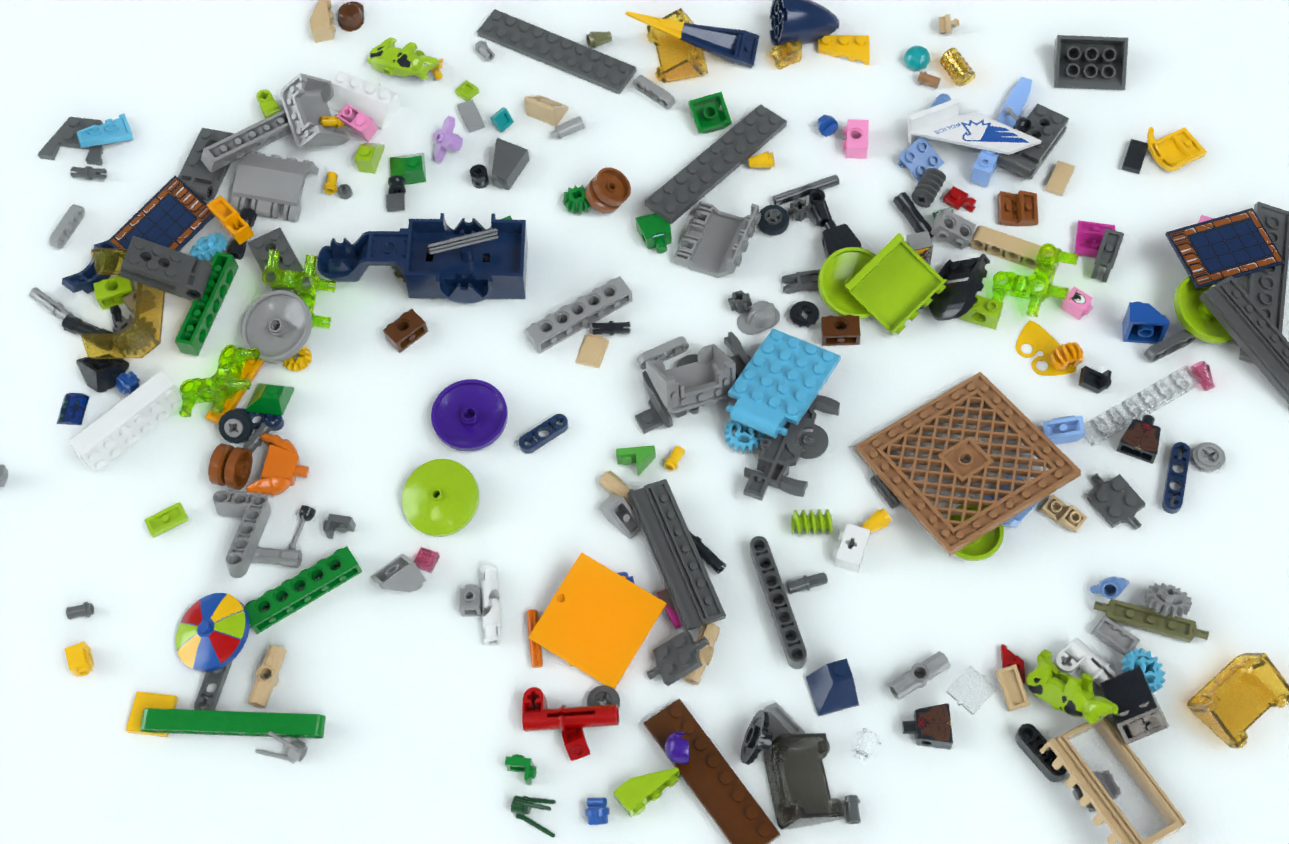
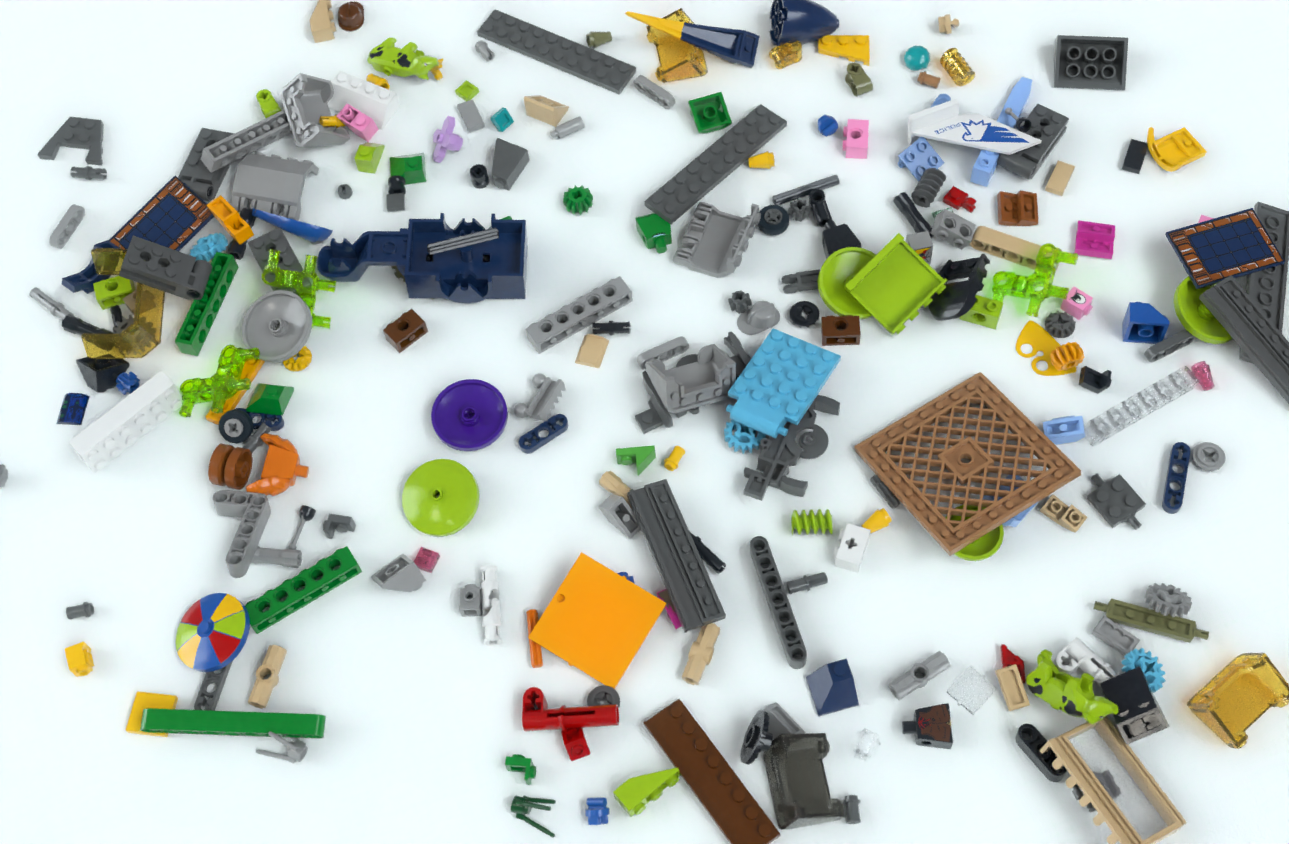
medium azure wing [77,113,133,148] -> none
lime plate [144,502,189,538] -> none
yellow pin [323,172,338,194] -> none
dark orange wheel [585,167,631,214] -> none
dark grey plate [647,630,710,686] -> none
dark purple hair [665,731,689,764] -> none
medium blue animal [1090,576,1130,599] -> none
dark grey hinge [1091,228,1124,282] -> none
torso [1116,415,1161,464] -> none
none -> blue animal [252,208,333,243]
none -> yellow cone [366,73,389,90]
none -> light grey gear [514,373,566,421]
none -> olive piece [845,62,873,96]
none -> dark grey gear [1045,311,1076,338]

